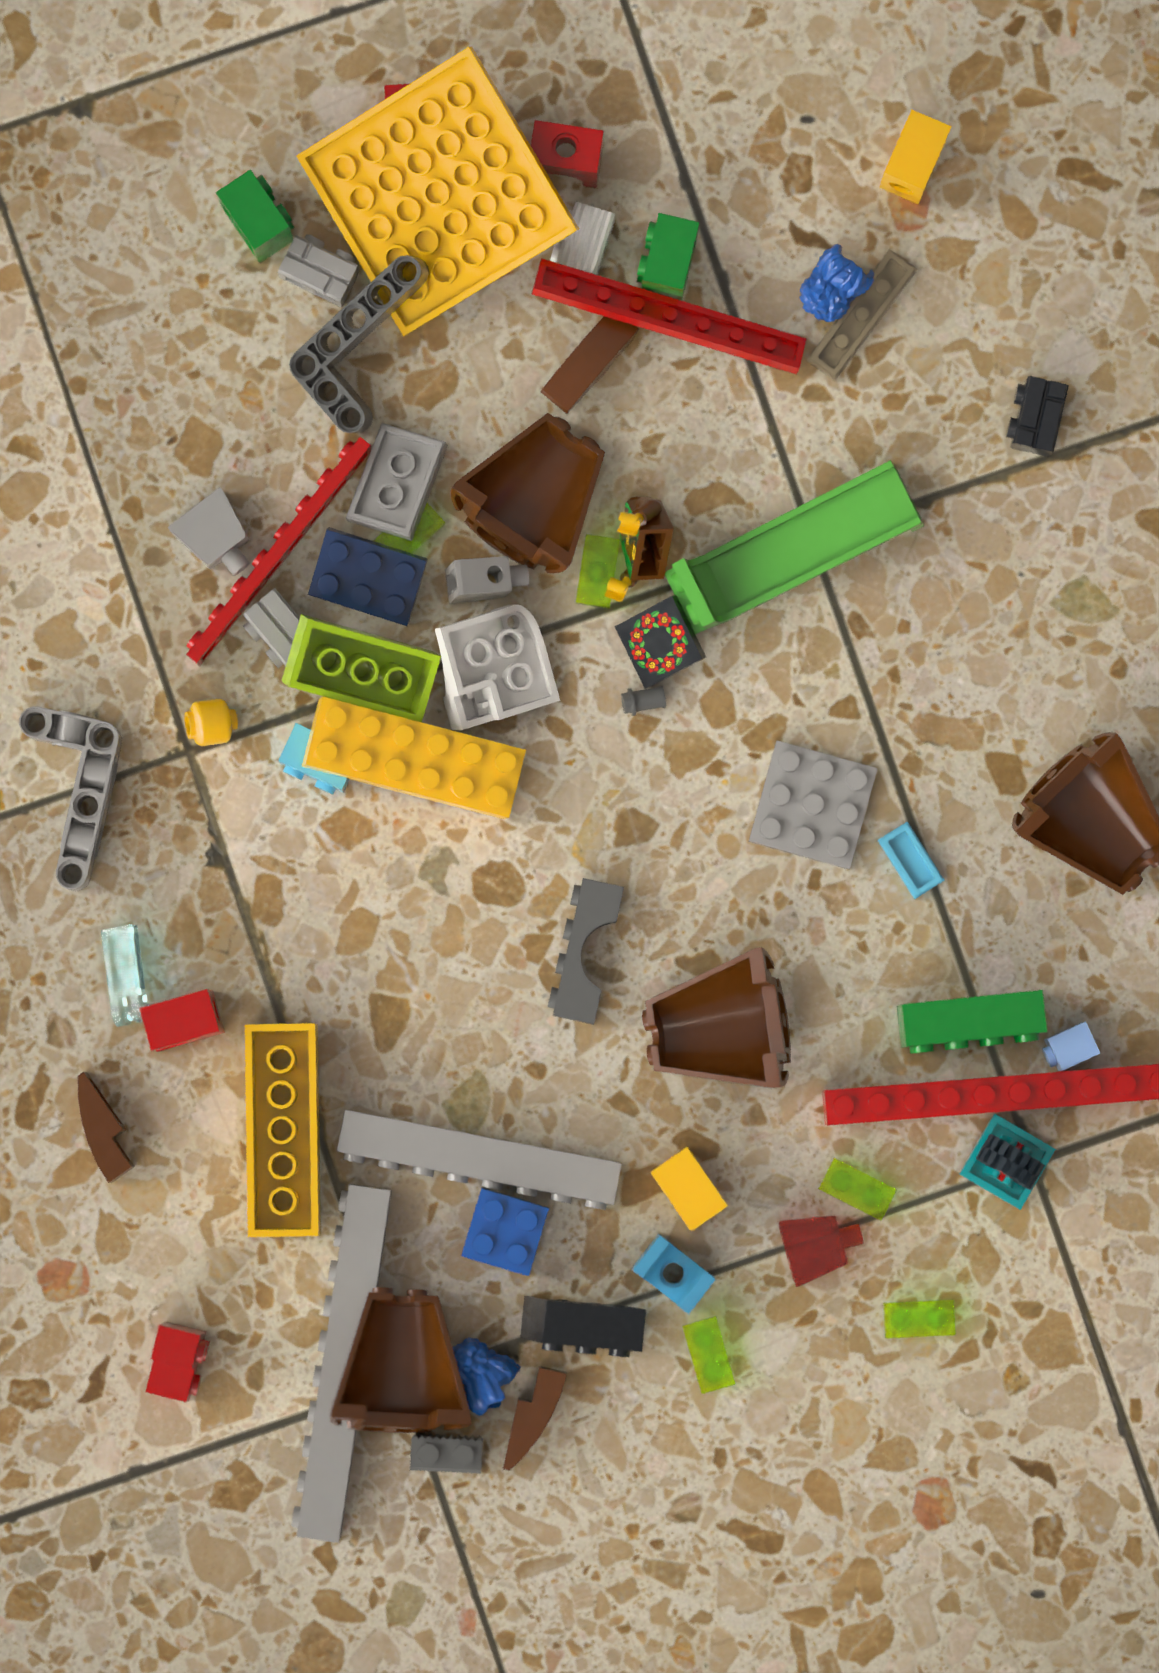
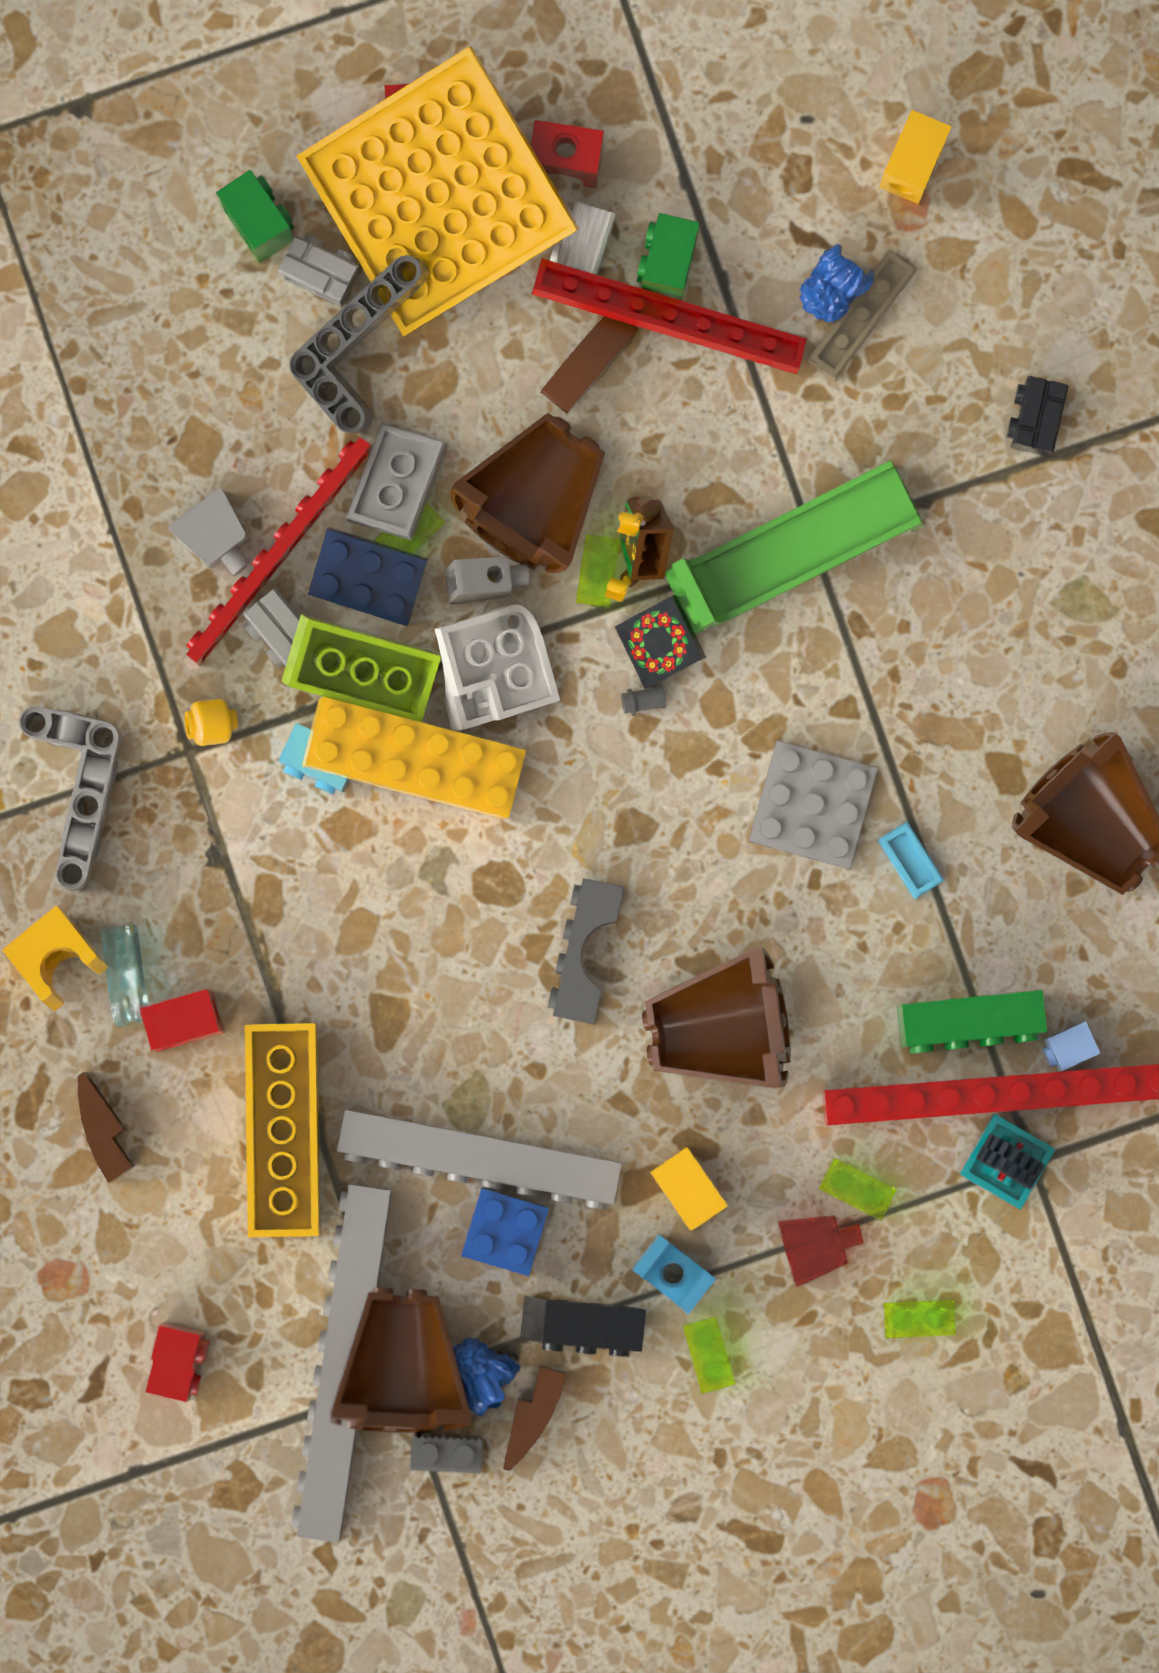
none -> yellow piece [2,905,109,1012]

